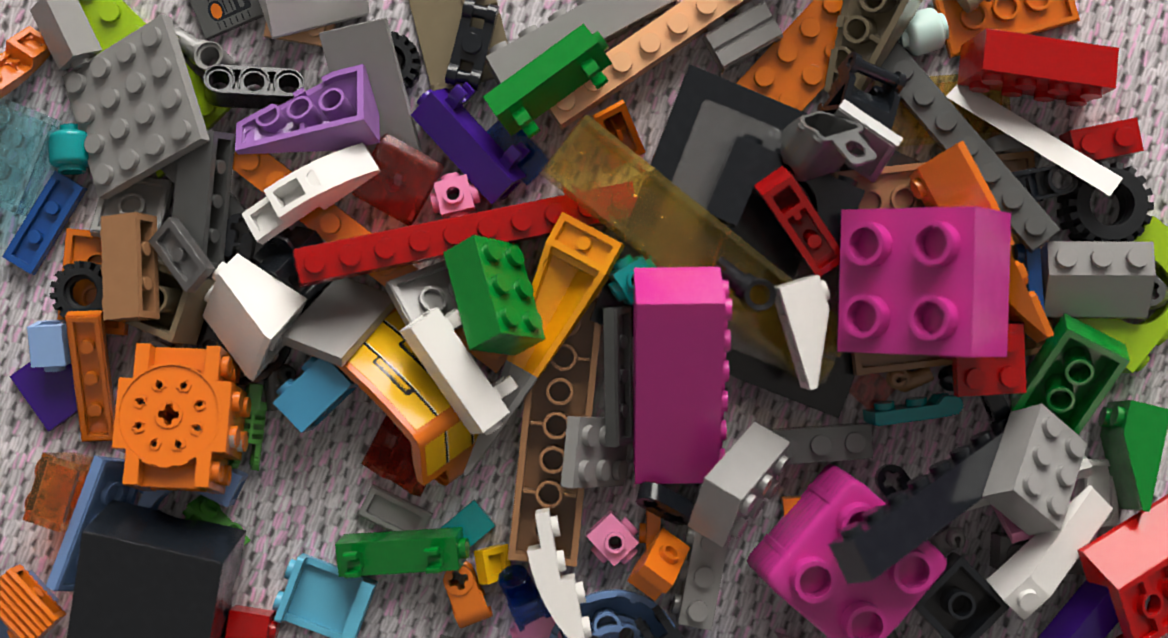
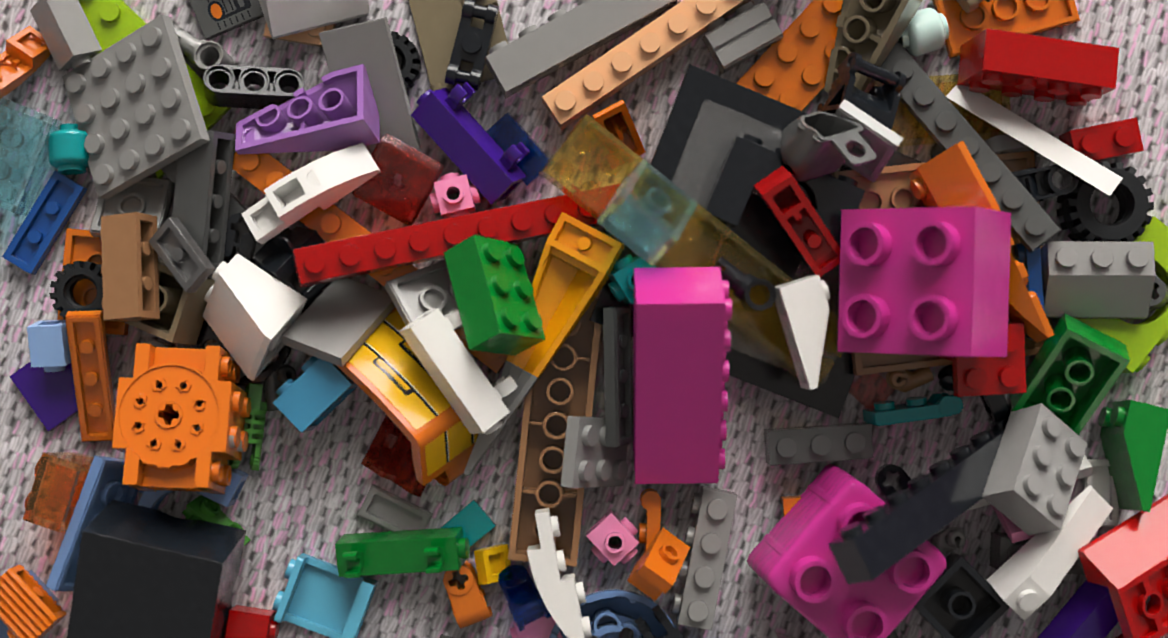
green brick [483,23,612,139] -> none
black beam [636,482,695,525] -> none
light grey brick [688,421,790,548] -> none
none -> clear light blue brick [597,159,698,266]

